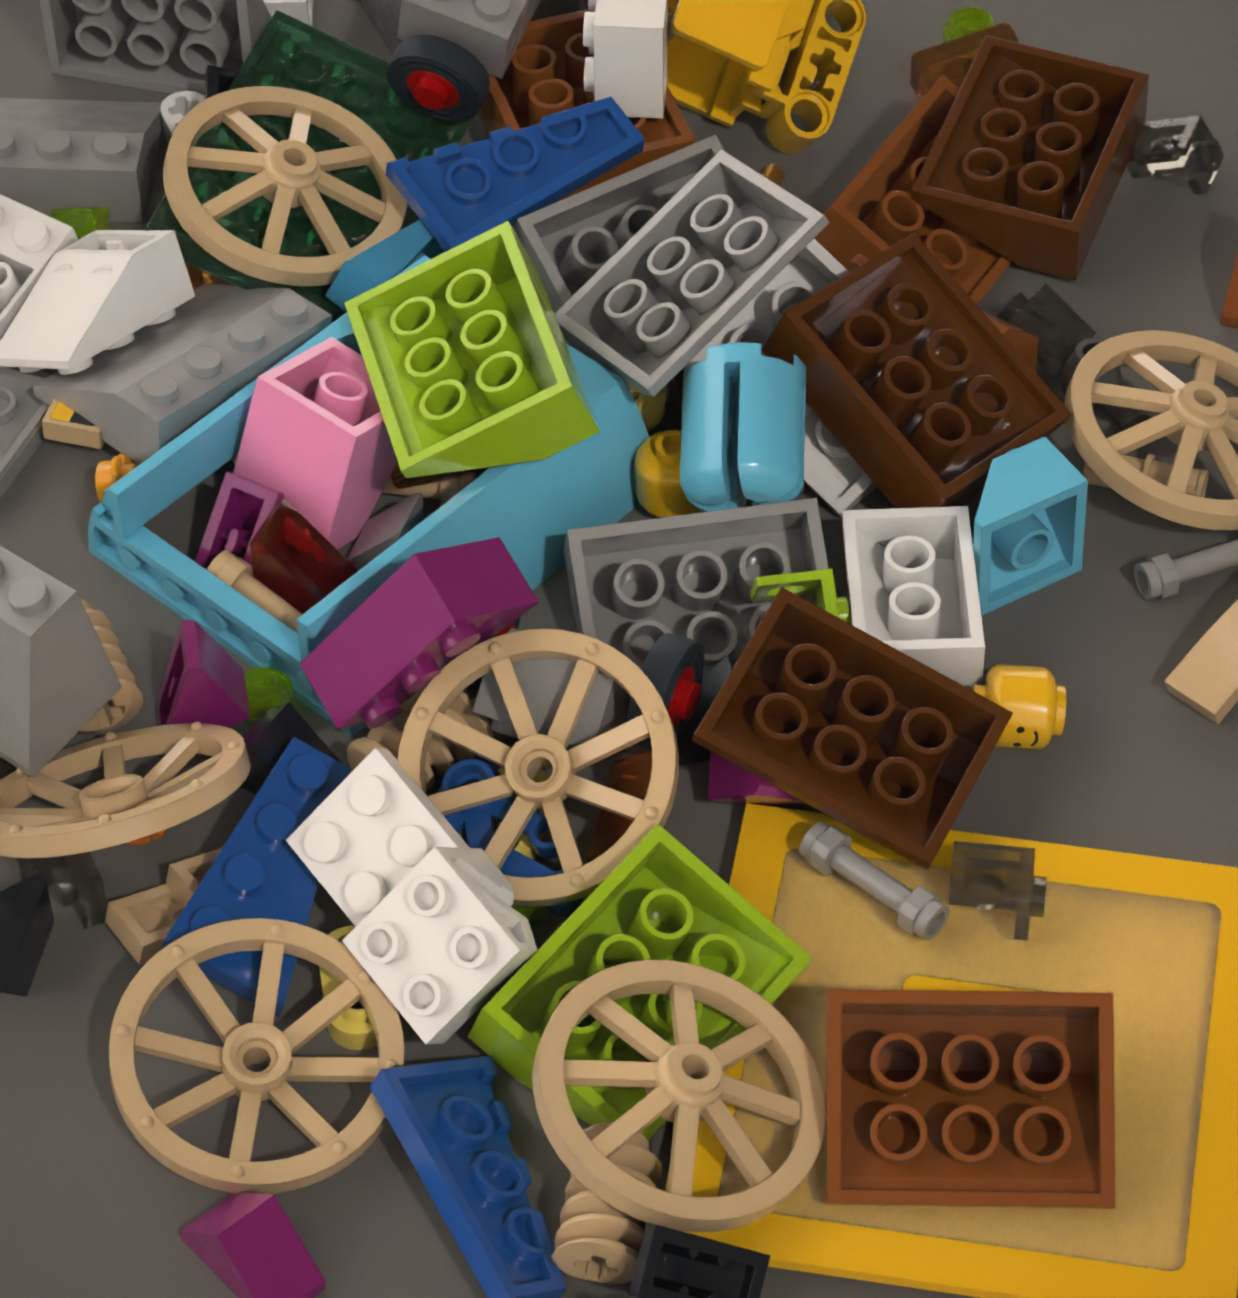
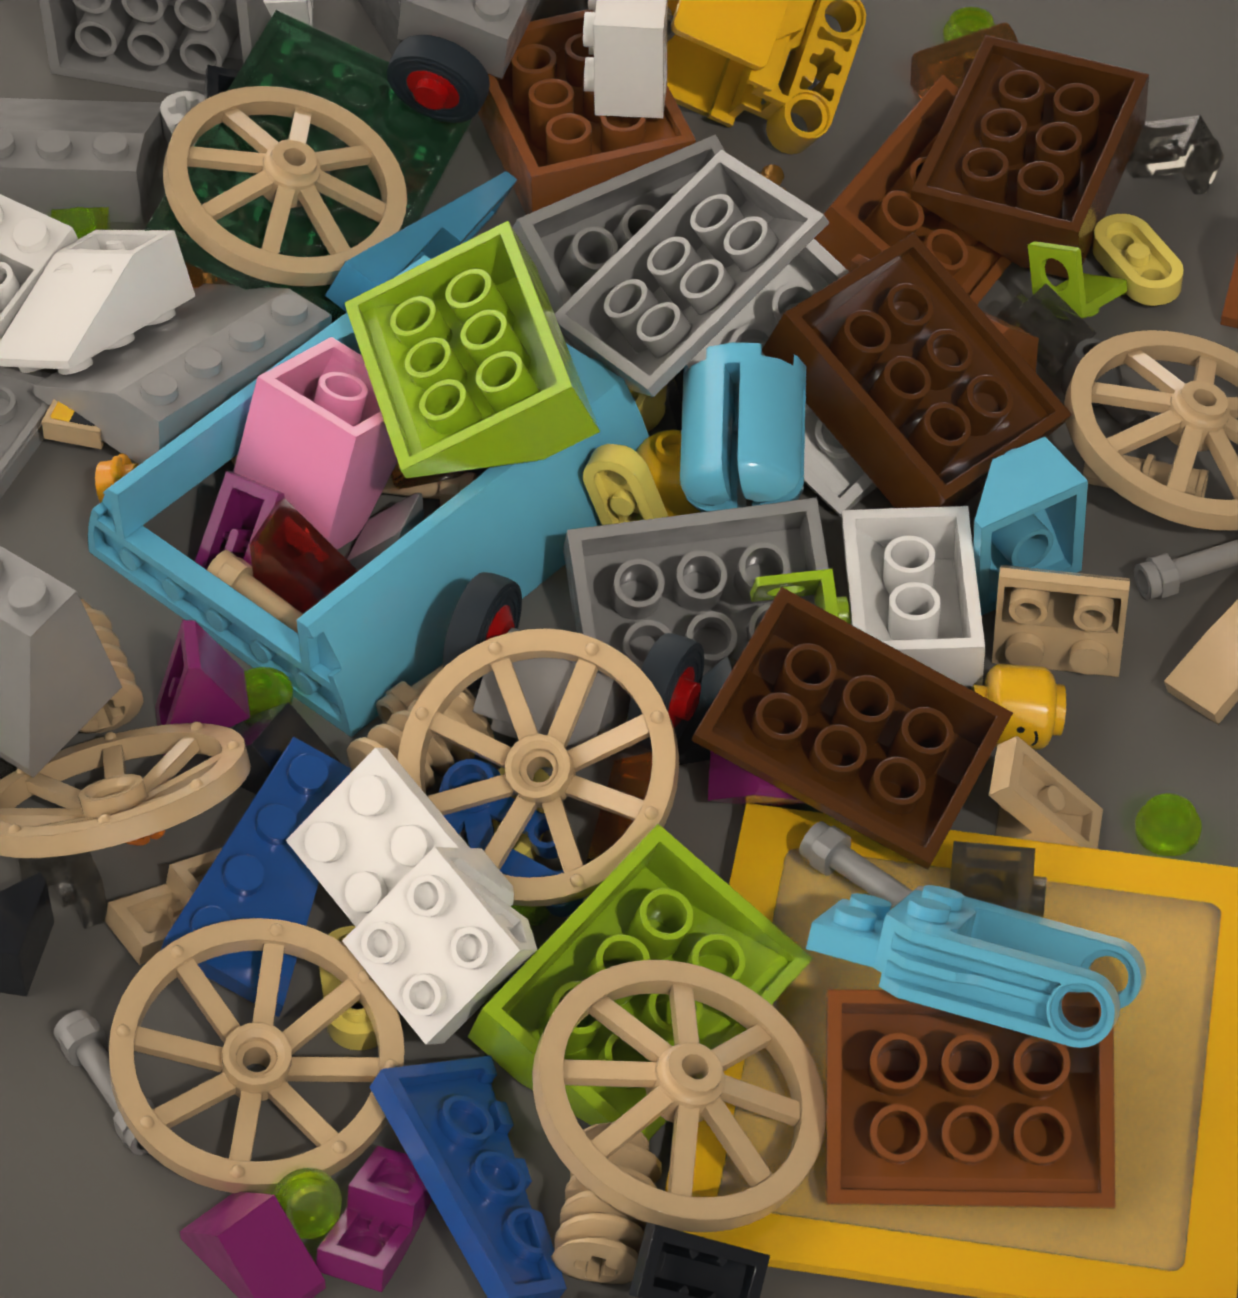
magenta wedge [299,537,539,730] -> none
blue wing [386,97,645,252] -> none
none -> light grey bar [54,1010,156,1155]
none -> clear neon green plate [272,1168,342,1239]
none -> magenta slope [316,1145,432,1292]
none -> light yellow plate [583,444,668,525]
none -> medium azure plate [806,885,1146,1048]
none -> tan slope [989,736,1103,849]
none -> tan slope [992,565,1130,677]
none -> lime bracket [1028,241,1128,318]
none -> light yellow plate [1092,214,1184,306]
none -> clear neon green plate [1134,793,1202,856]

